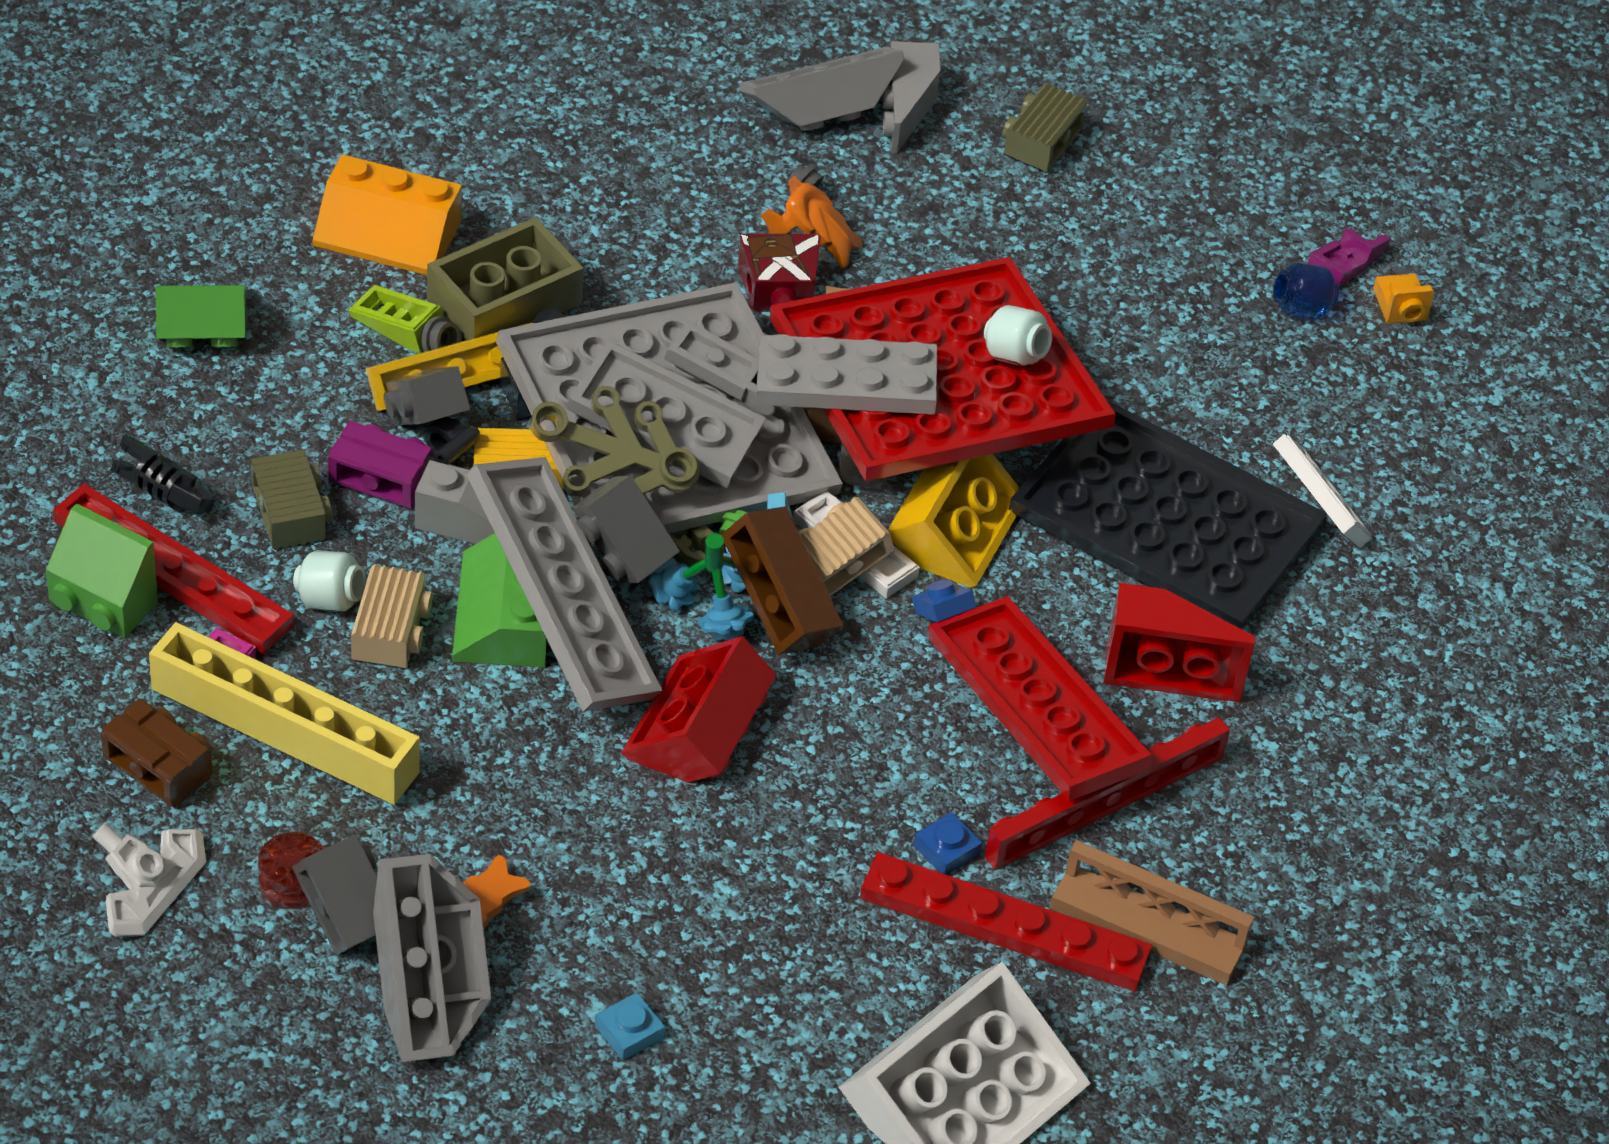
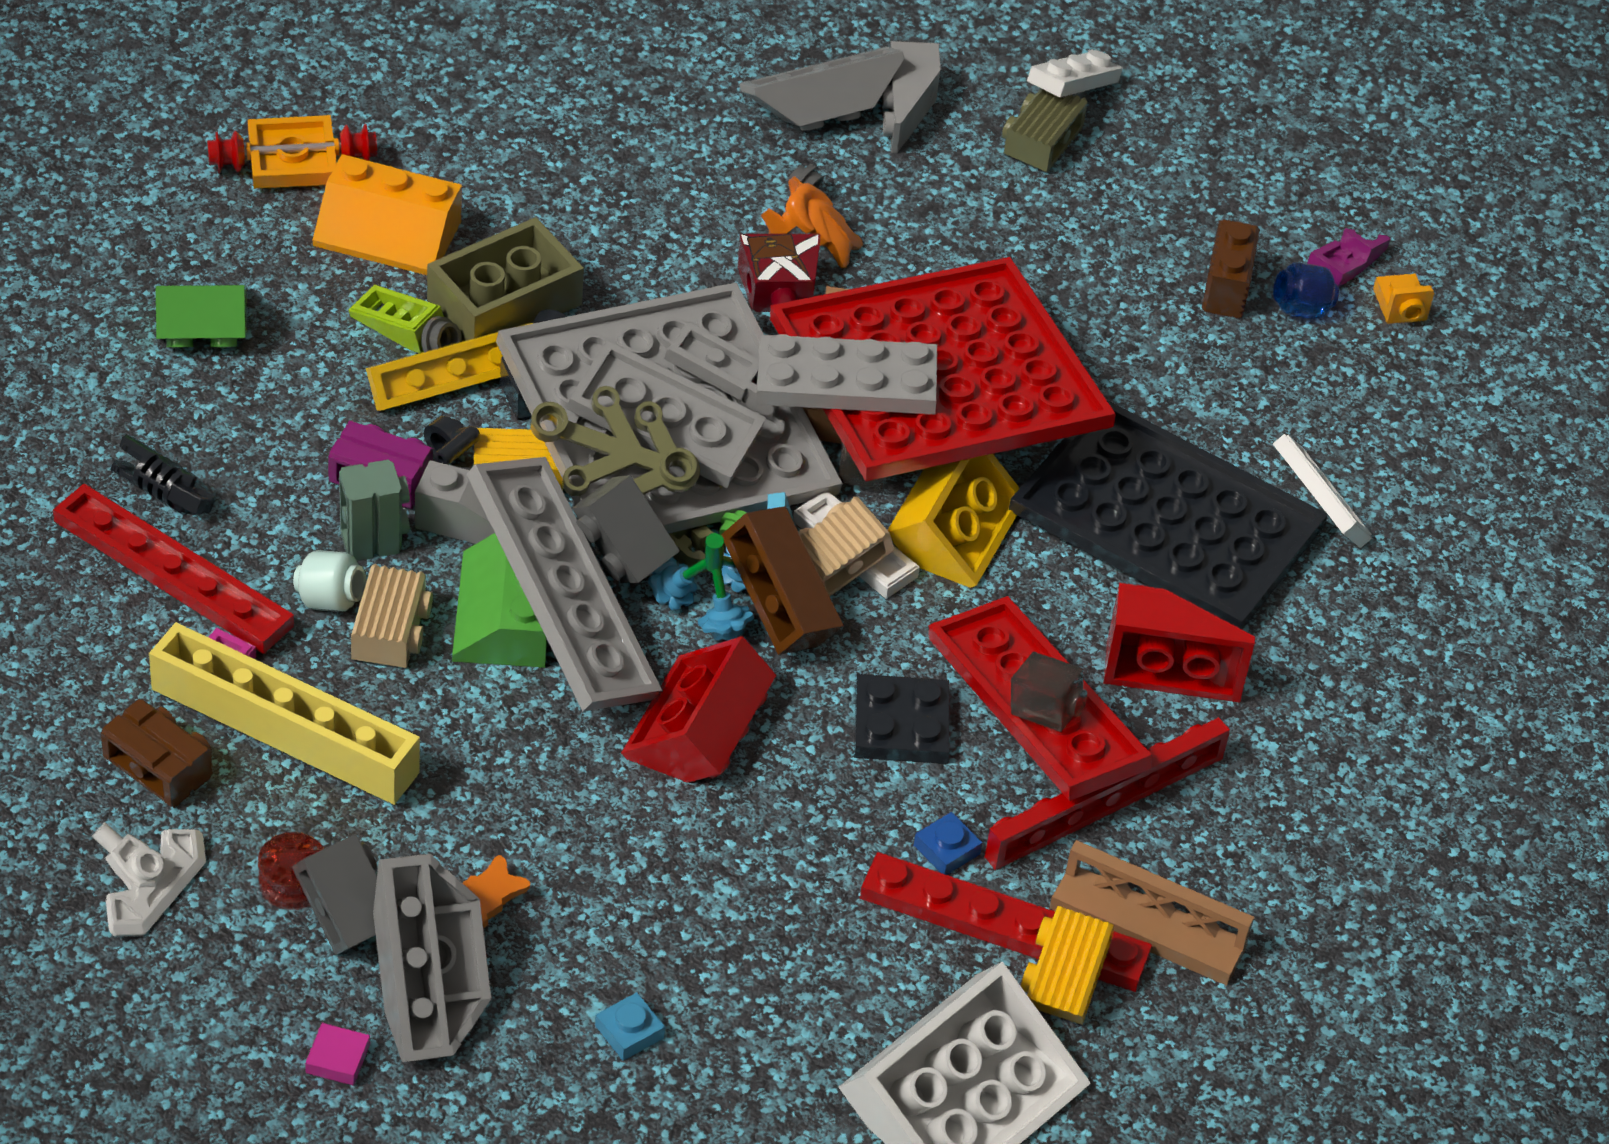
bright green slope [46,503,158,638] -> none
olive brick [251,449,332,551] -> none
dark grey brick [384,366,470,425] -> none
blue plate [912,580,976,622] -> none
light aqua head [984,305,1052,367] -> none
none -> light orange plate [207,115,377,189]
none -> dark pink tile [305,1023,370,1086]
none -> sand green brick [339,459,410,561]
none -> black plate [854,674,949,764]
none -> clear smoke brick [1011,651,1087,732]
none -> yellow brick [1020,906,1114,1025]
none -> white plate [1027,50,1123,97]
none -> reddish brown brick [1202,219,1260,318]

